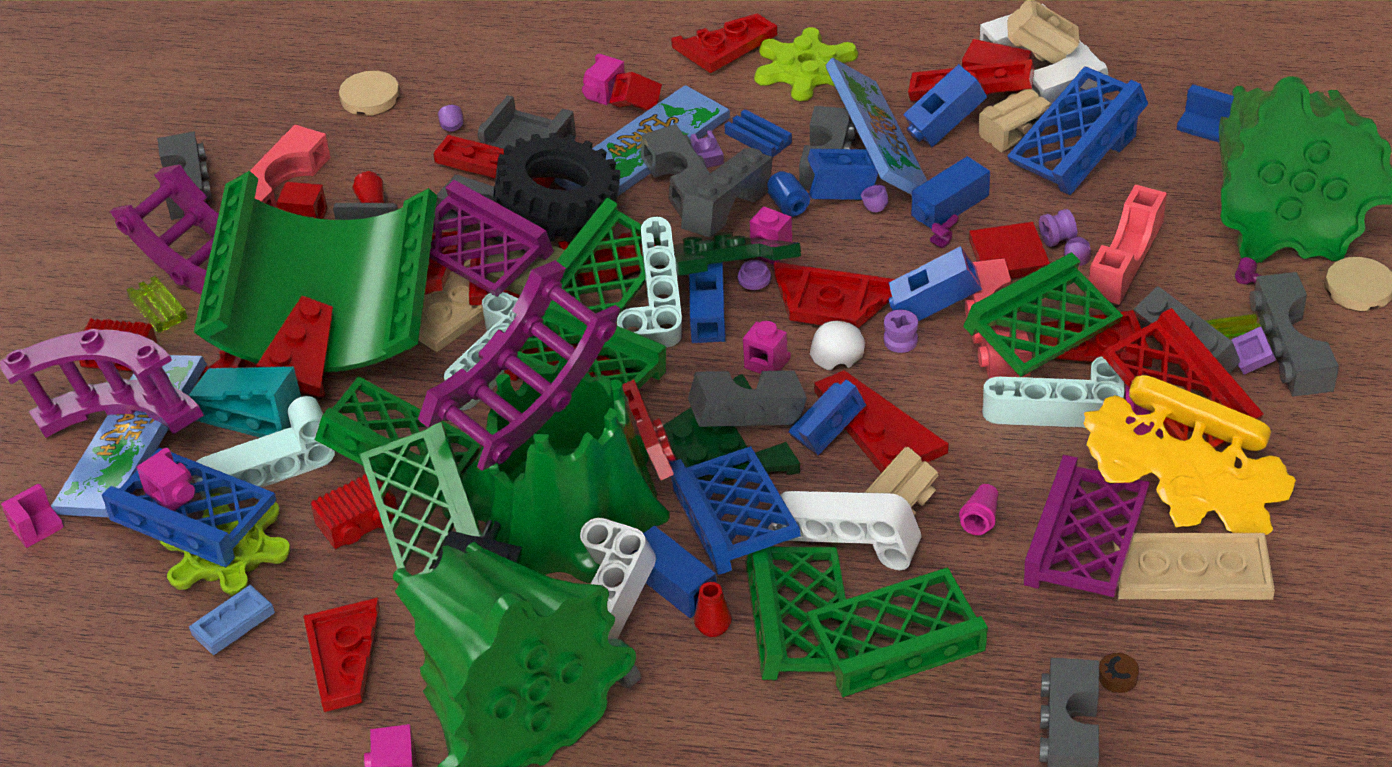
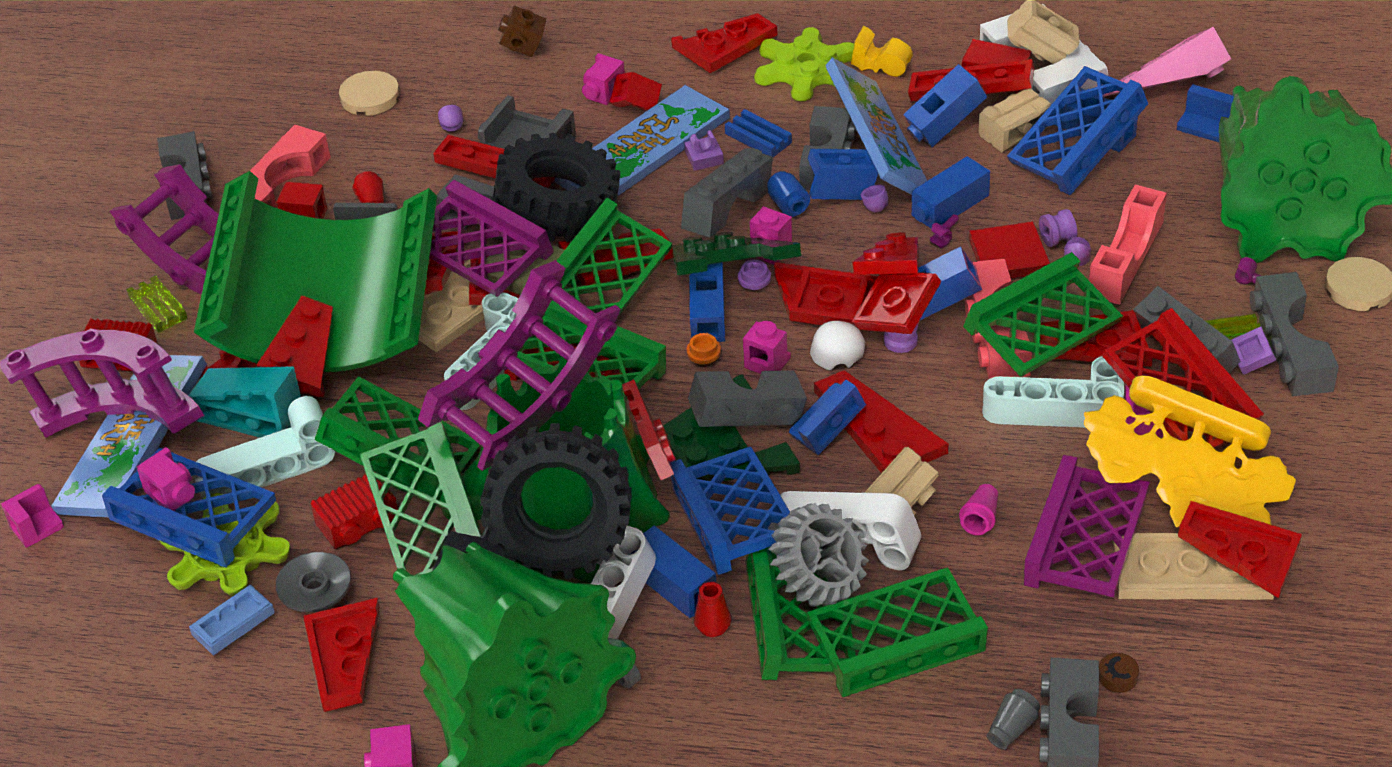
light aqua beam [617,217,682,348] -> none
dark grey arch [641,124,710,218] -> none
none -> dark grey dish [276,552,351,612]
none -> black tyre [480,423,632,579]
none -> reddish brown brick [498,5,547,57]
none -> orange plate [687,333,721,364]
none -> light grey gear [768,503,869,606]
none -> yellow leg [851,25,913,77]
none -> red wing [852,232,919,275]
none -> red tile [852,273,941,334]
none -> dark grey cone [986,689,1040,750]
none -> bright pink wedge [1104,27,1231,97]
none -> red wing [1178,501,1302,598]

